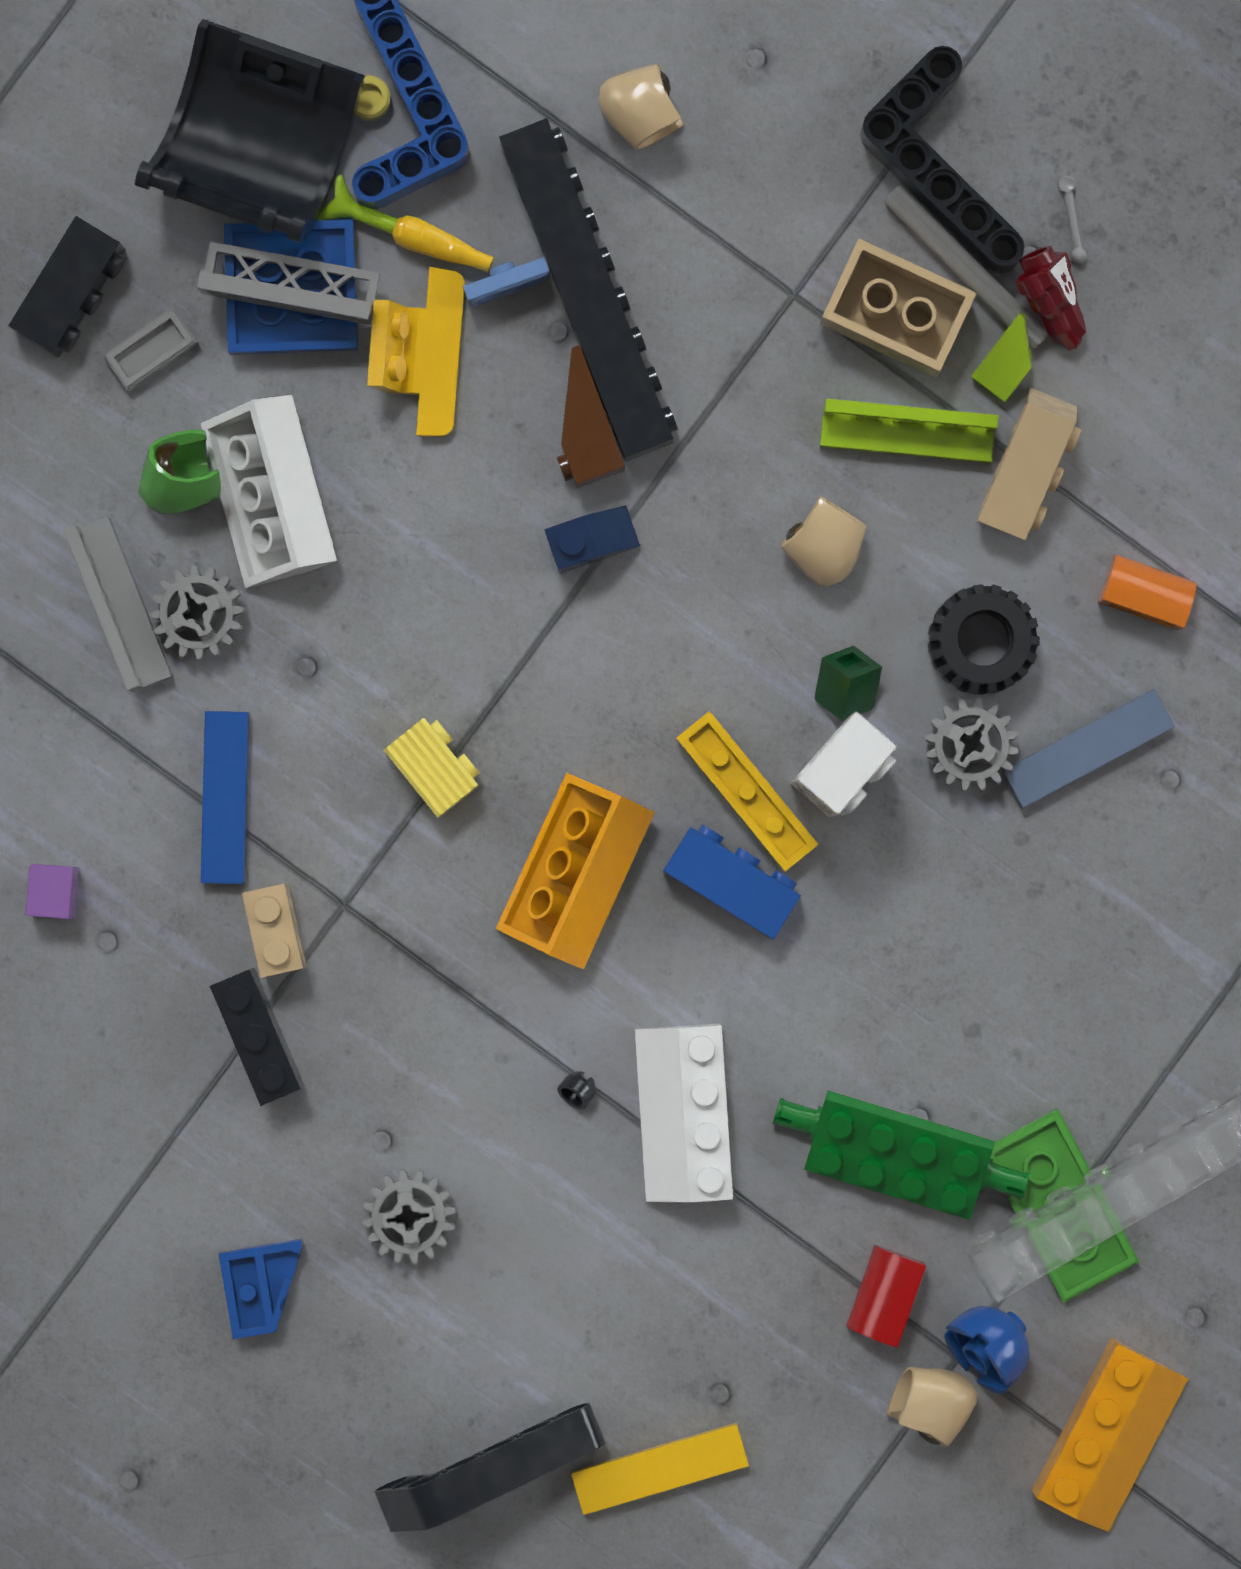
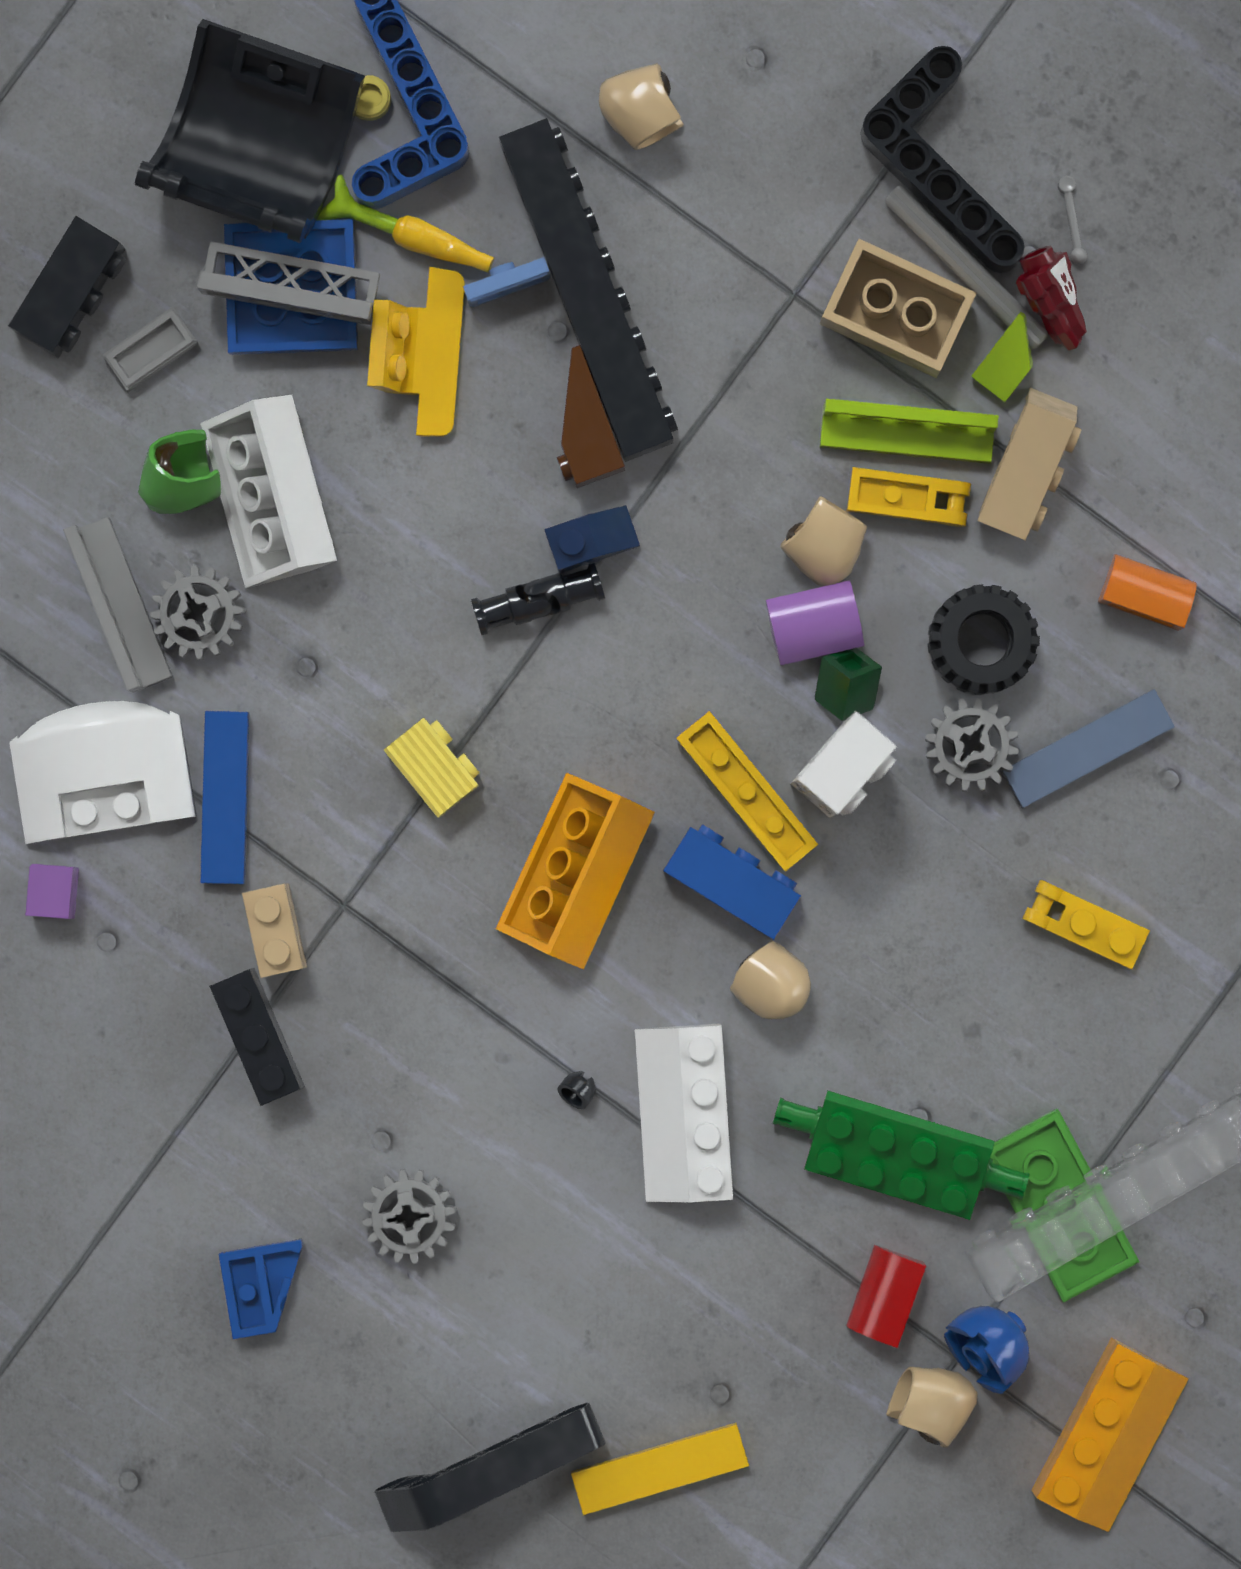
none -> white slope [9,701,196,844]
none -> black piece [471,563,605,635]
none -> tan piece [730,940,811,1019]
none -> medium lavender brick [766,580,865,665]
none -> yellow plate [847,467,971,527]
none -> yellow plate [1022,880,1150,969]

